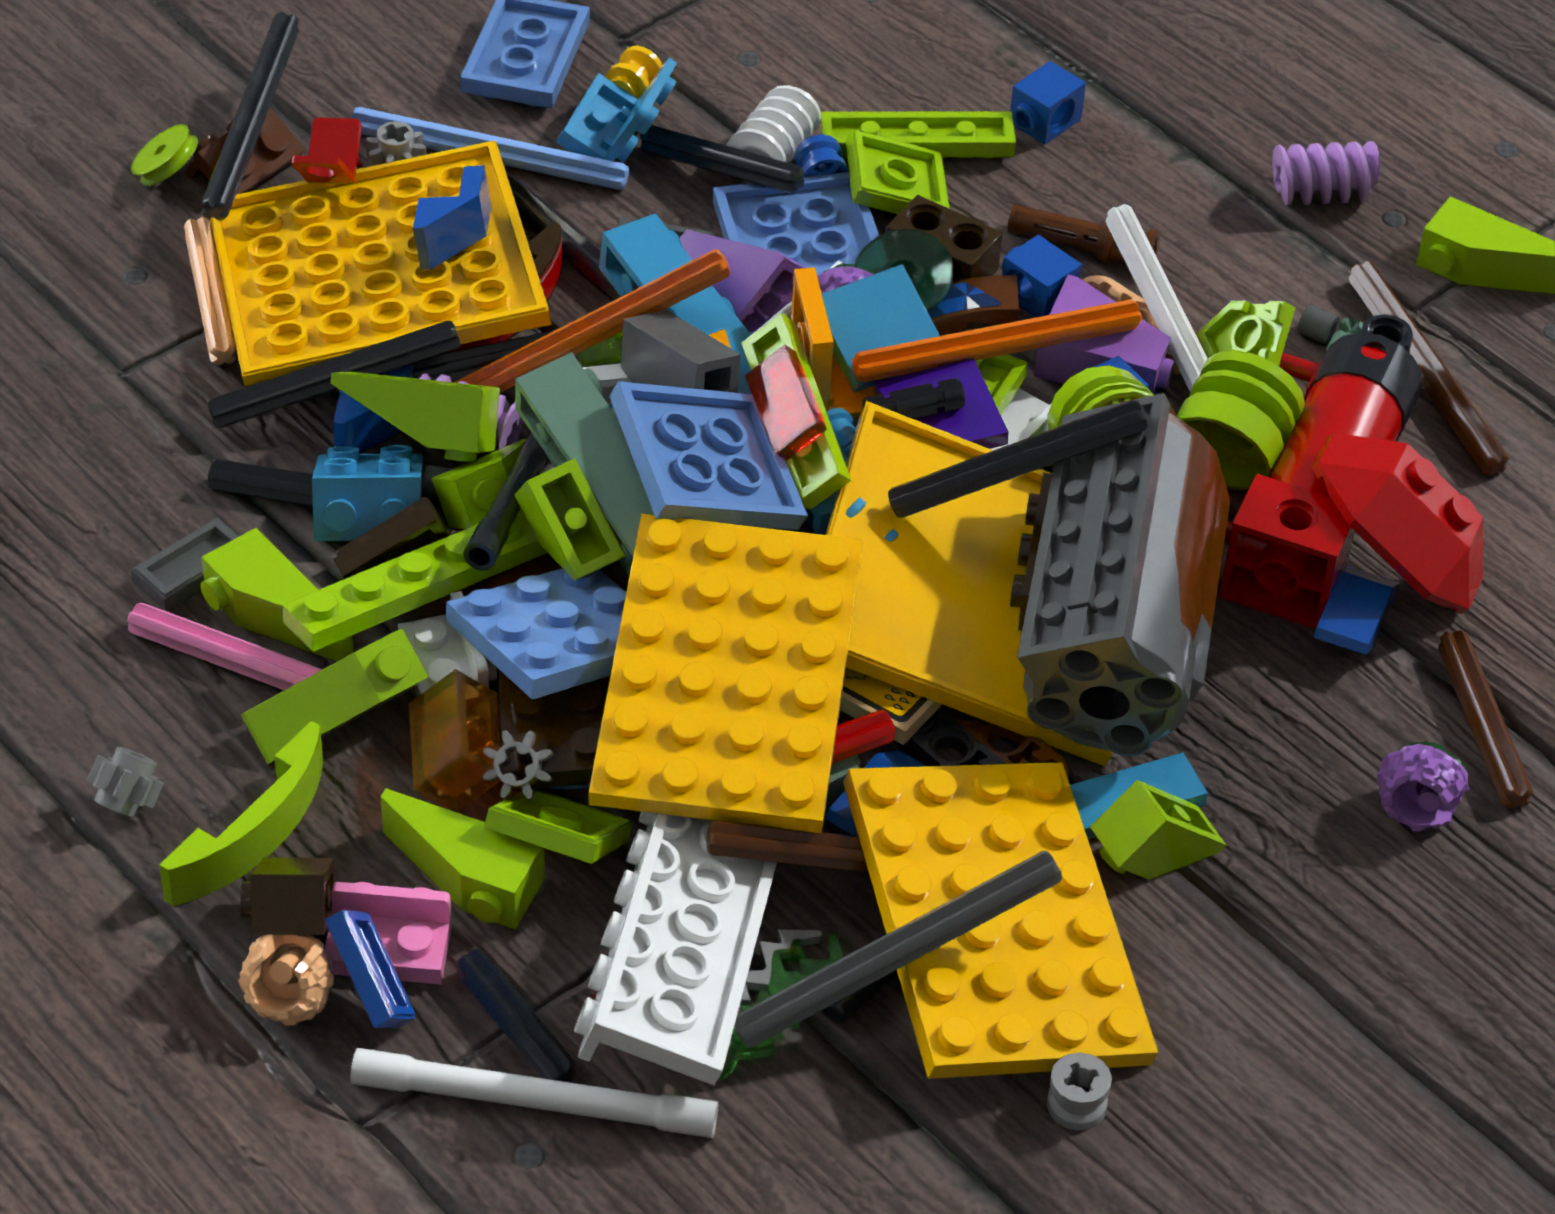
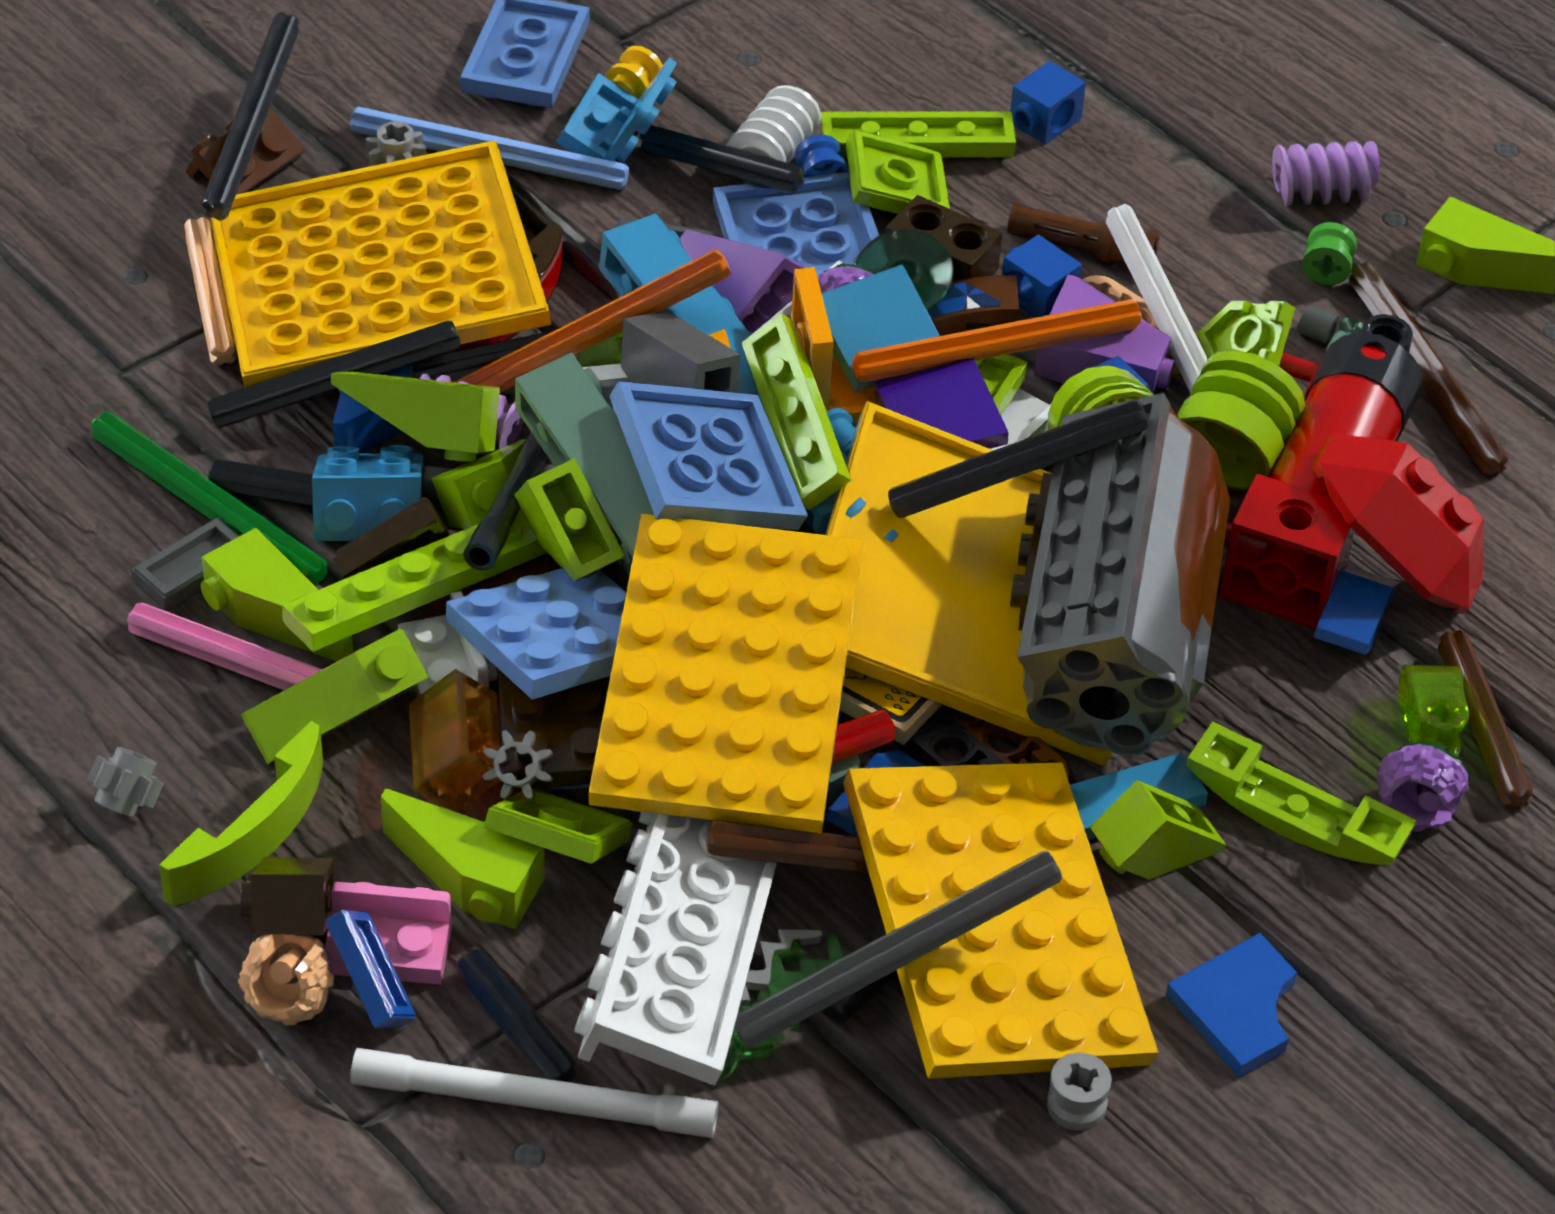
lime piece [131,124,198,186] -> none
red bracket [291,117,364,184] -> none
blue slope [413,165,491,270] -> none
clear red tile [745,344,827,461] -> none
black axle [862,378,965,419] -> none
none -> green axle [90,411,328,586]
none -> blue tile [1165,933,1297,1078]
none -> lime slope [1186,721,1417,865]
none -> bright green wheel [1302,222,1357,285]
none -> clear neon green piece [1398,665,1469,759]

